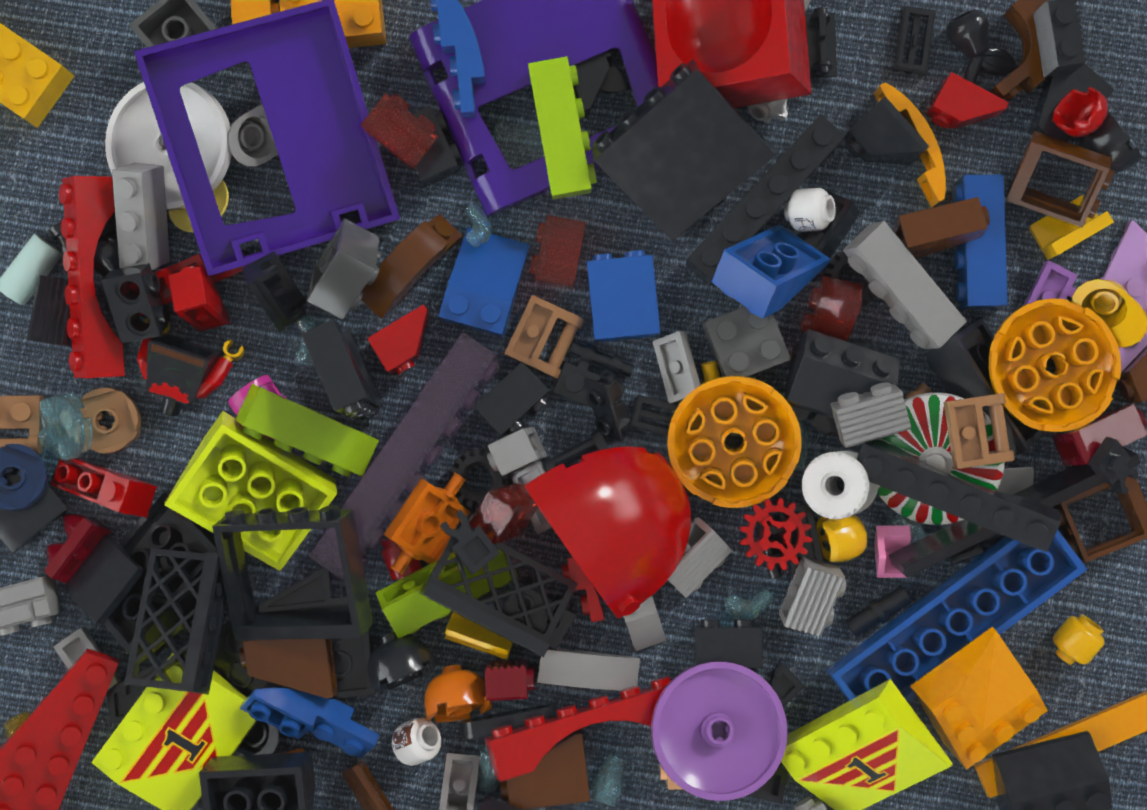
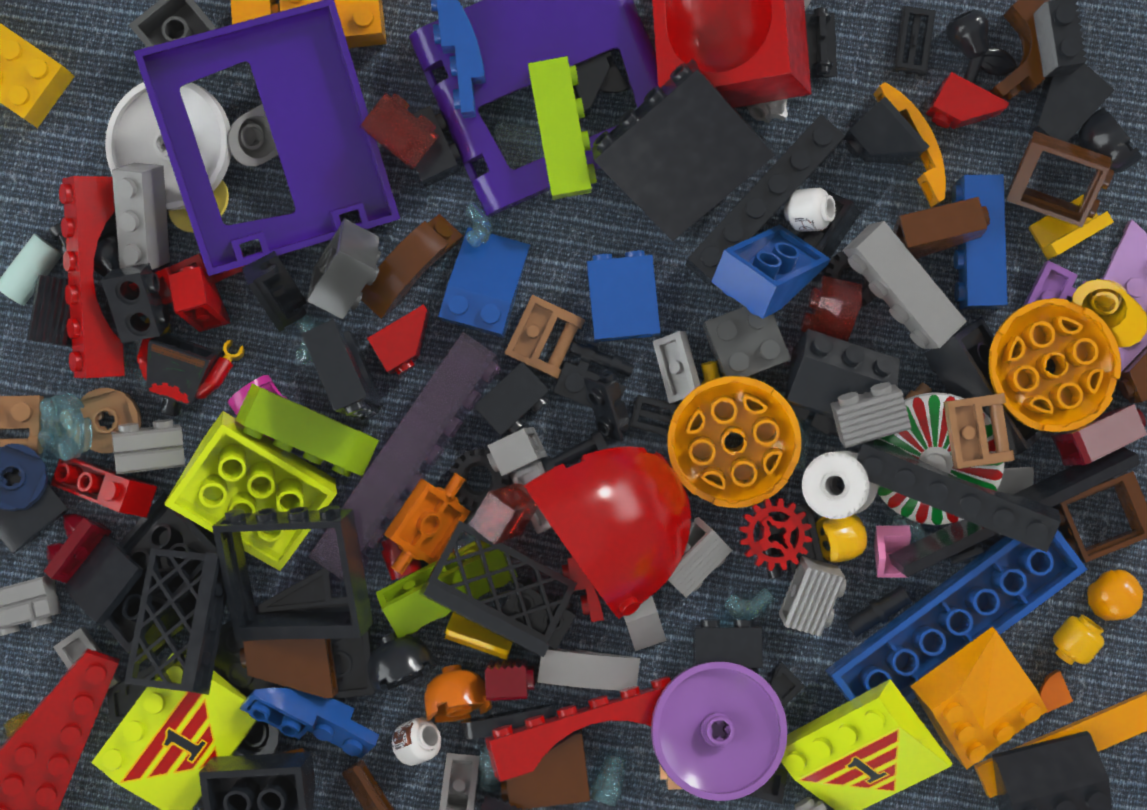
black plate [439,510,500,575] -> none
clear red brick [530,215,586,291] -> none
red hair [1052,87,1108,137] -> none
black plate [1088,436,1139,495] -> none
none -> light grey brick [111,419,185,474]
none -> orange tile [1039,669,1073,714]
none -> light orange hair [1087,569,1143,621]

